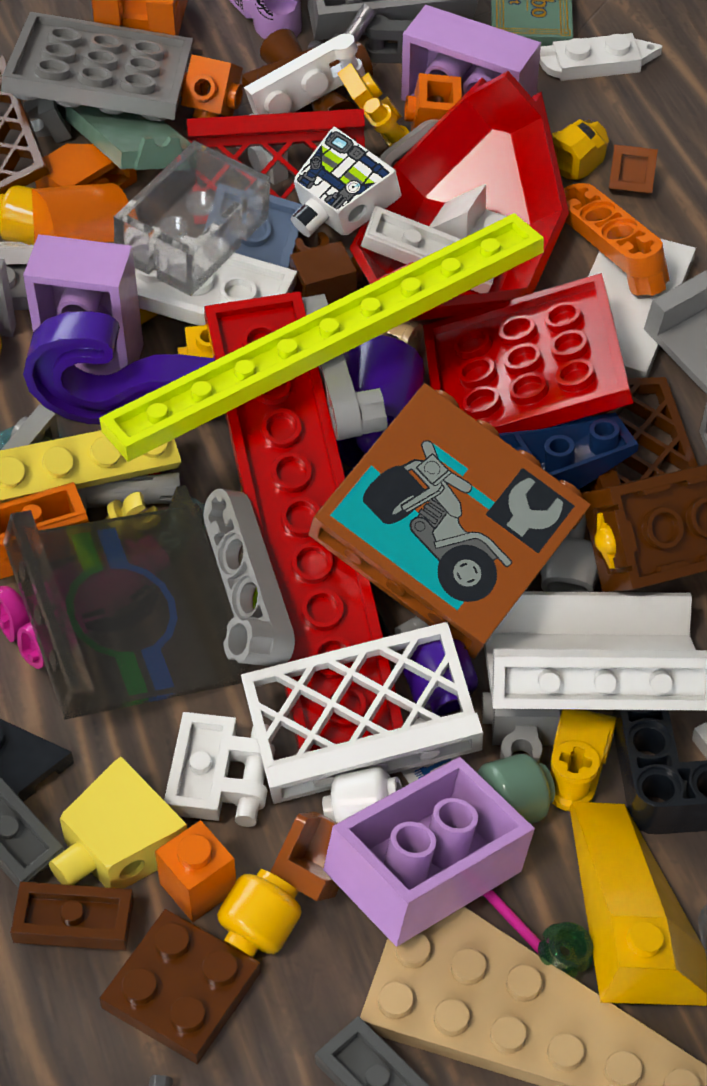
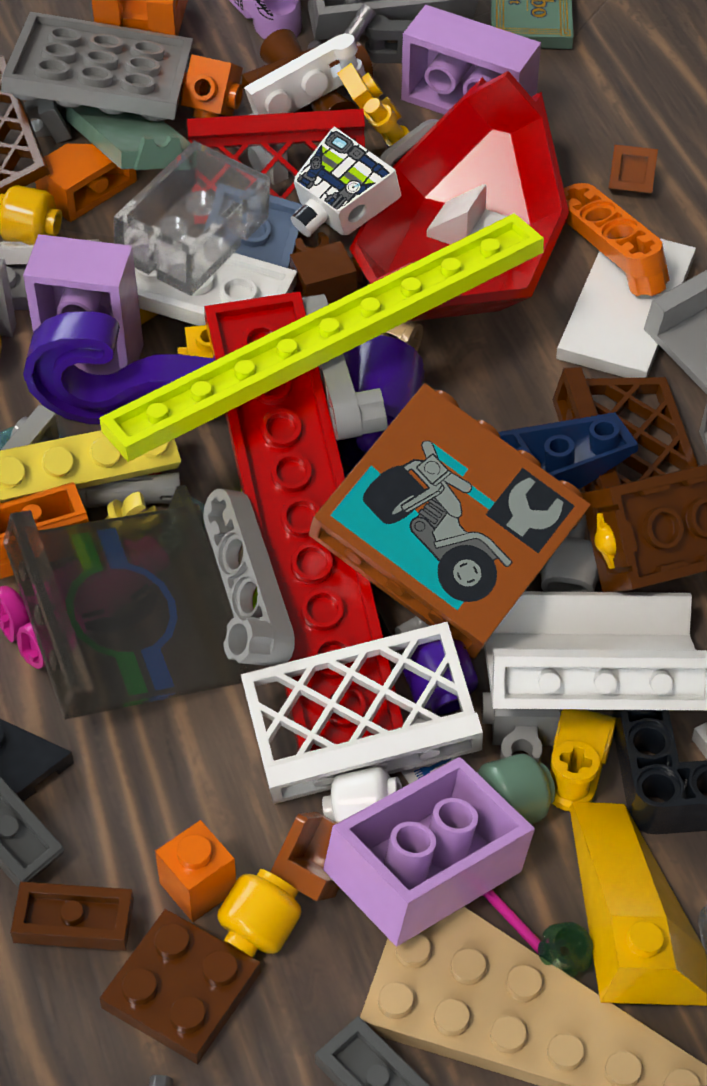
orange brick [32,183,134,242] -> none
light yellow torso [49,757,187,889] -> none
white plate [164,712,275,827] -> none
white tile [361,206,494,293] -> none
orange brick [404,73,462,131] -> none
red plate [423,273,634,433] -> none
white plate [539,33,662,81] -> none
yellow rock [552,119,609,180] -> none

